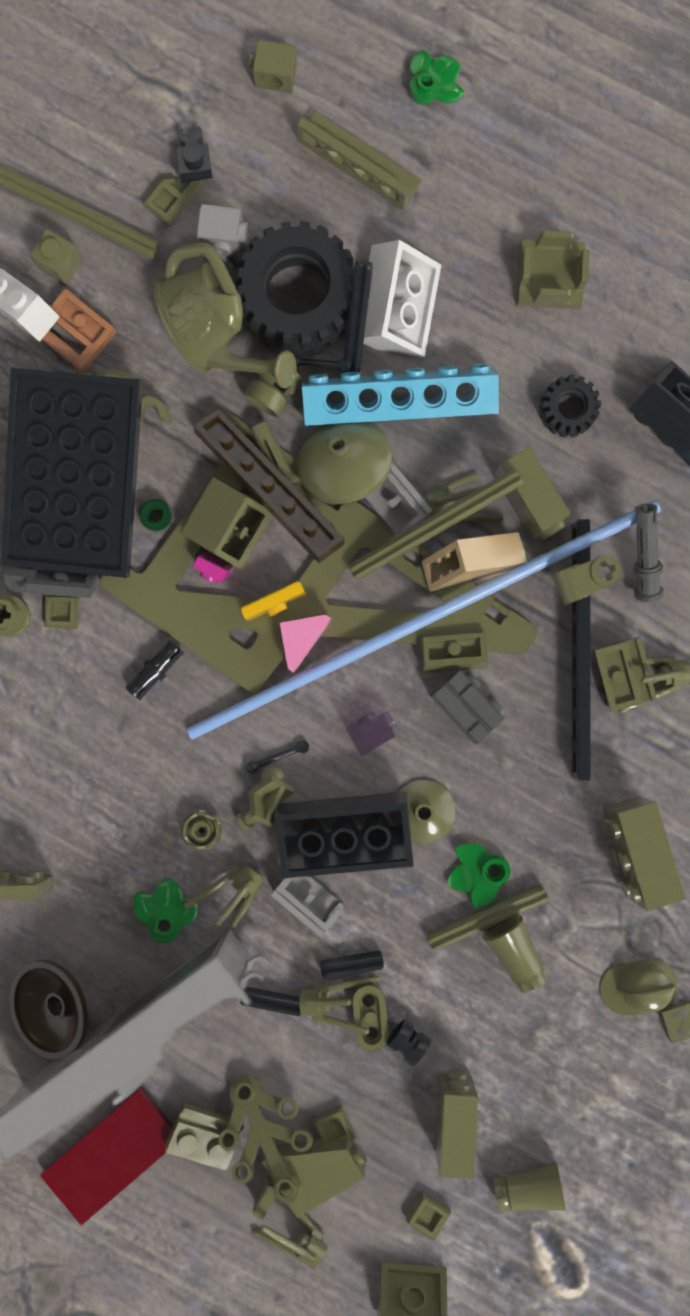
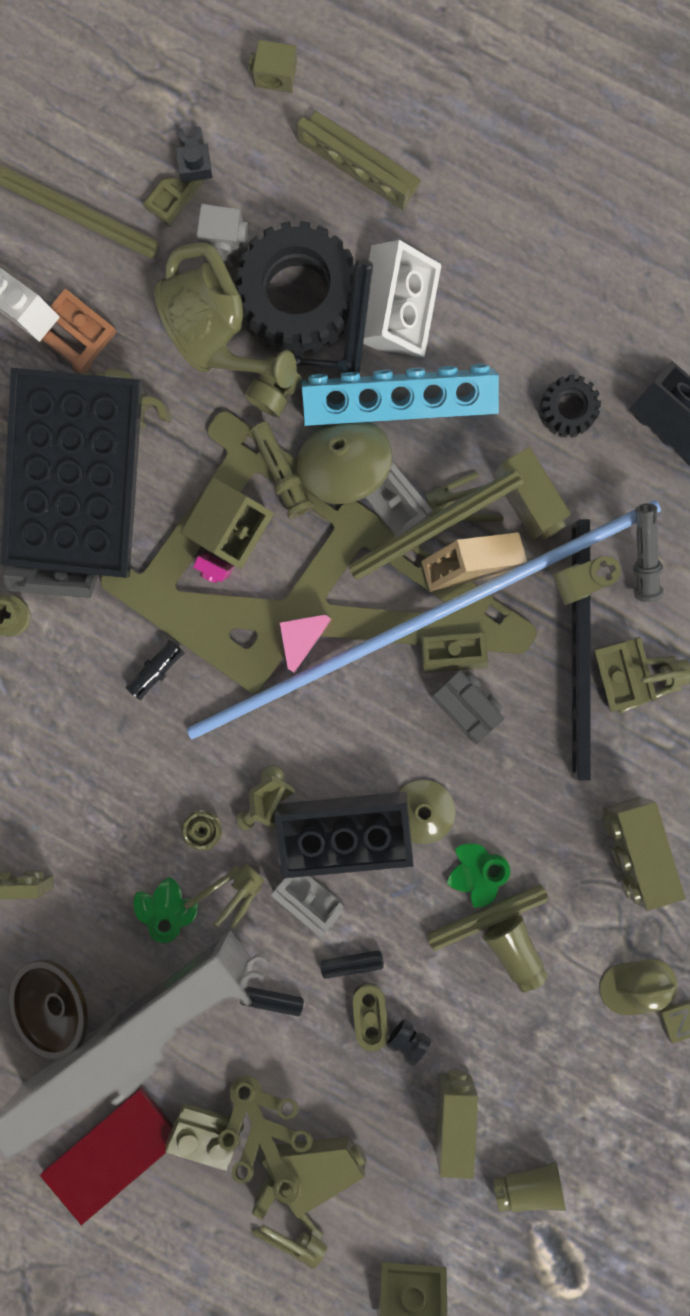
olive brick [30,229,82,286] -> none
olive tile [44,595,80,629] -> none
dark green plate [139,499,172,532] -> none
dark brown plate [193,408,345,564] -> none
yellow plate [241,581,306,621] -> none
black hinge [246,741,309,774] -> none
olive plant [299,976,380,1034] -> none
olive tile [312,1105,356,1142] -> none
clear purple brick [345,710,397,756] -> none
olive tile [406,1191,451,1241] -> none
green plate [409,50,465,105] -> none
olive panel [517,230,590,309] -> none

